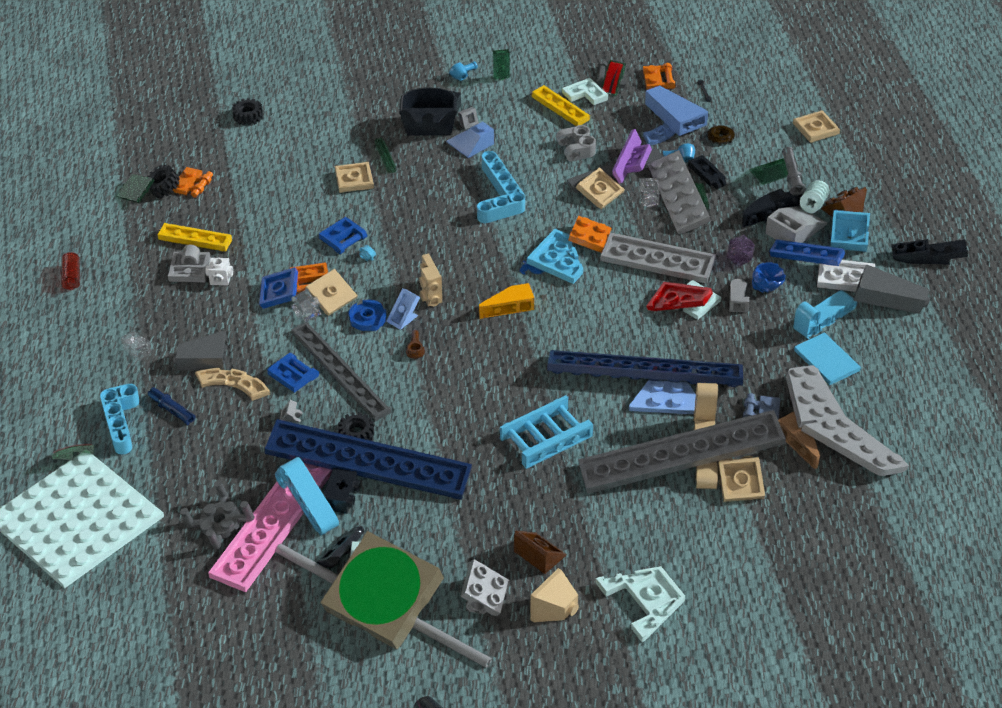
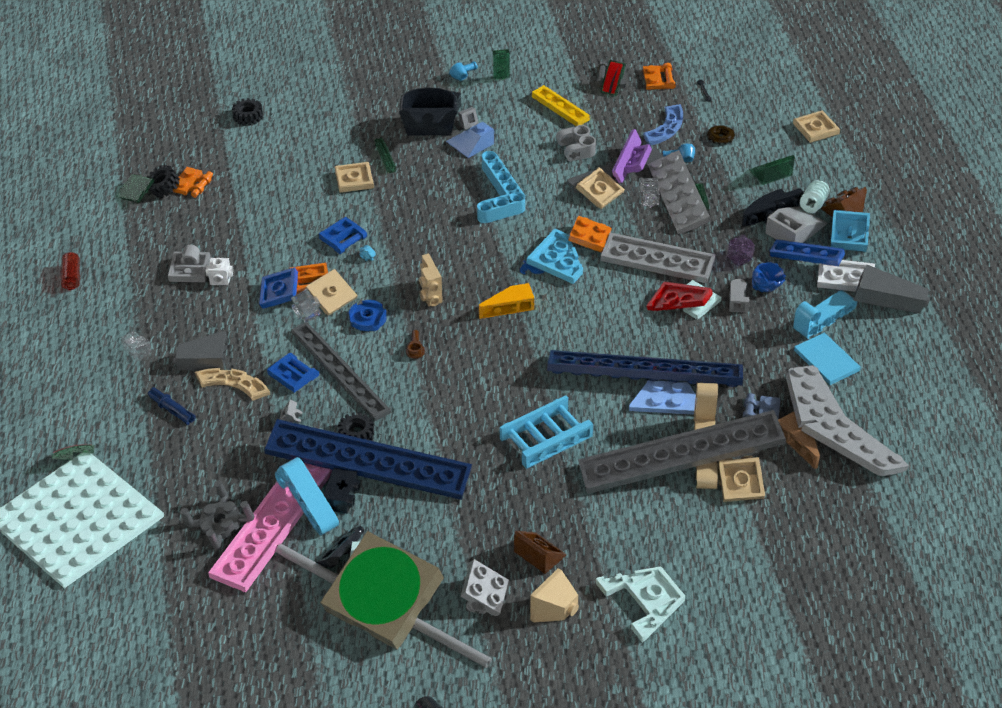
medium azure beam [100,384,140,455] -> none
yellow plate [158,223,232,252] -> none
light blue slope [386,288,420,330] -> none
light aqua plate [562,78,608,105] -> none
medium blue slope [645,86,708,136] -> none
black hinge [688,155,727,189] -> none
flat silver pin [782,147,806,195] -> none
black slope [891,239,968,265] -> none

